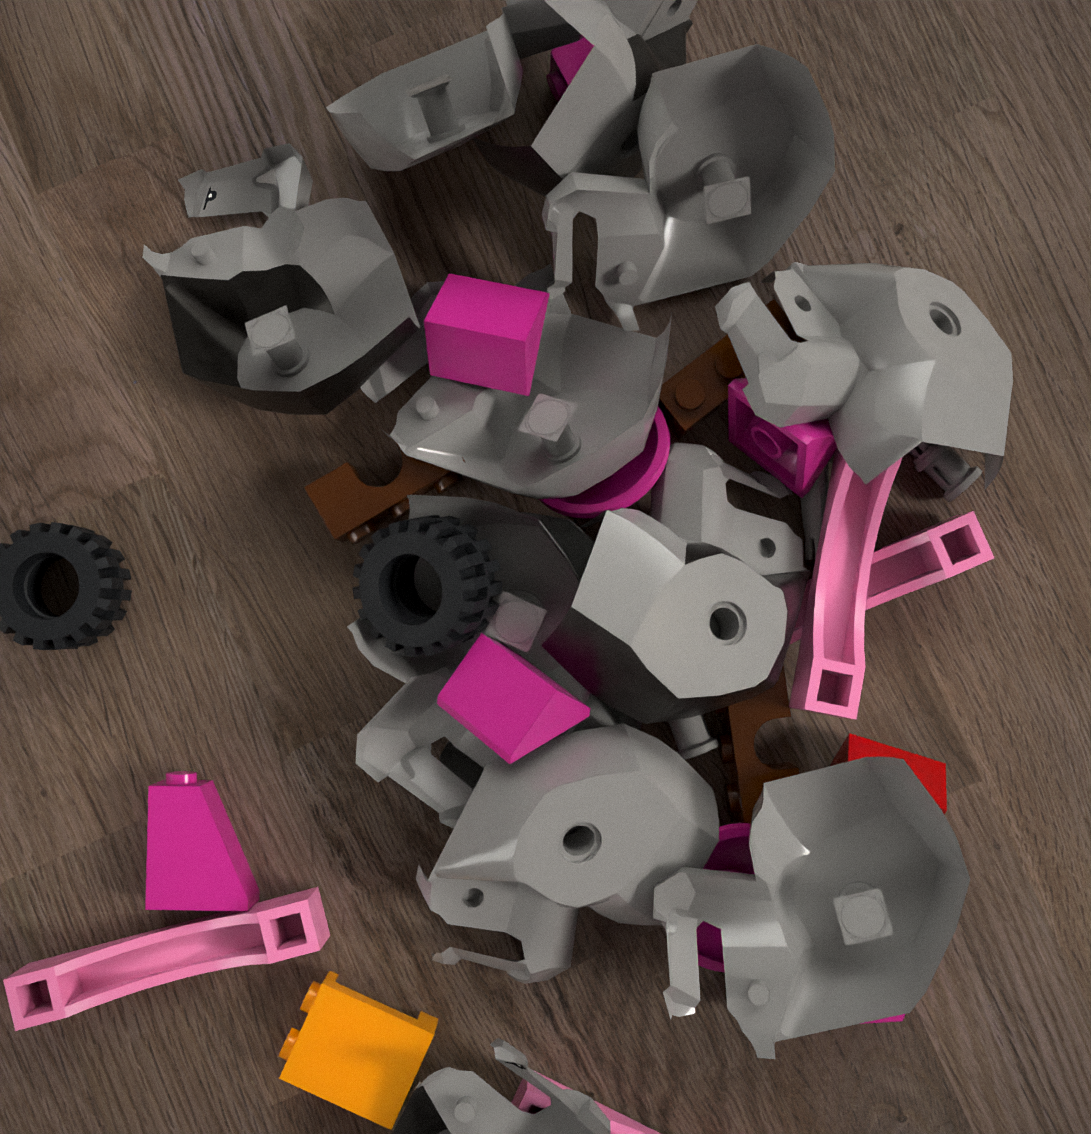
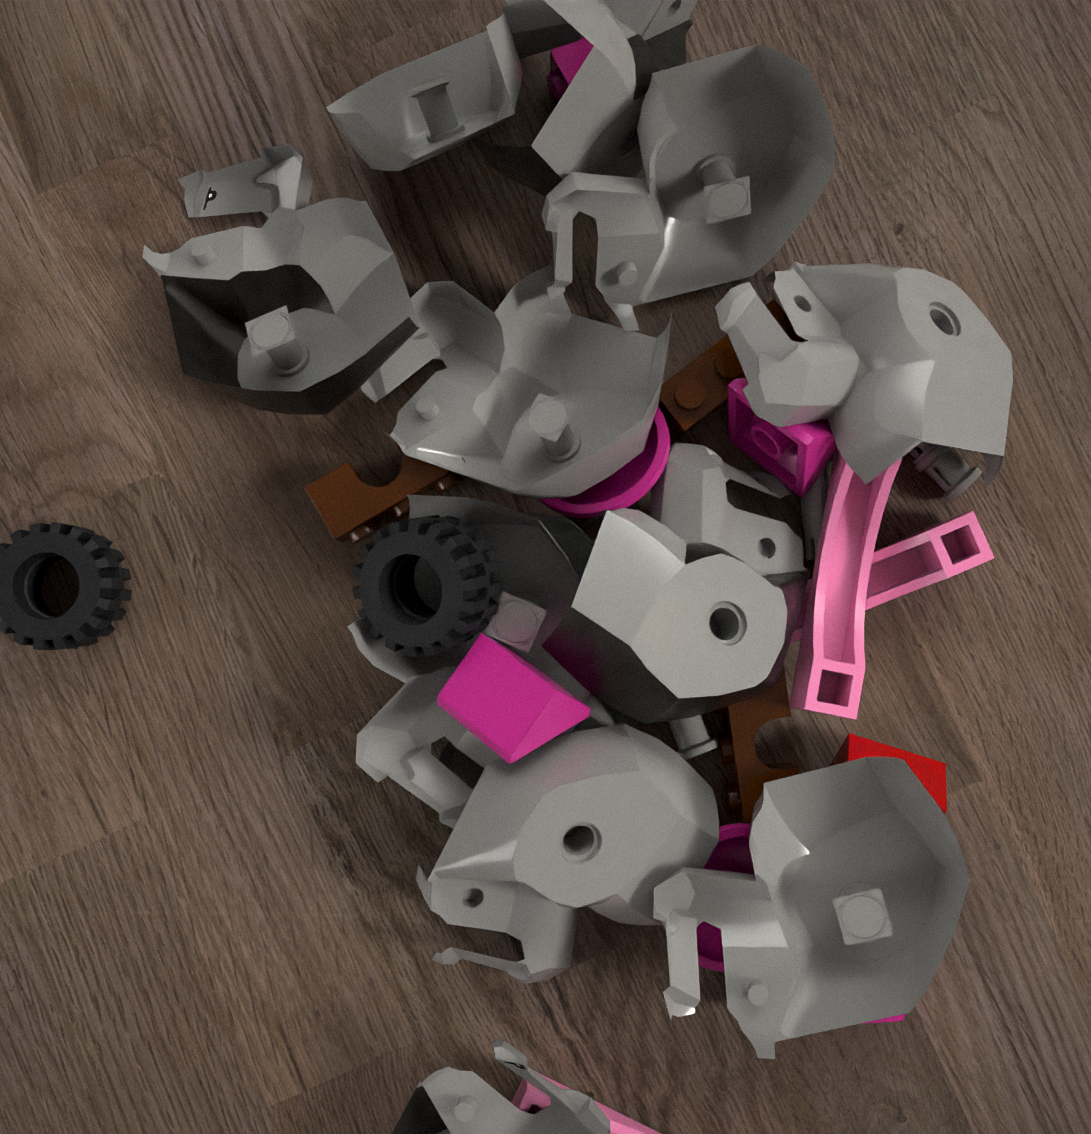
bright pink arch [3,887,330,1031] -> none
dark pink slope [145,771,260,911] -> none
light orange panel [278,971,438,1130] -> none
dark pink slope [424,273,550,396] -> none

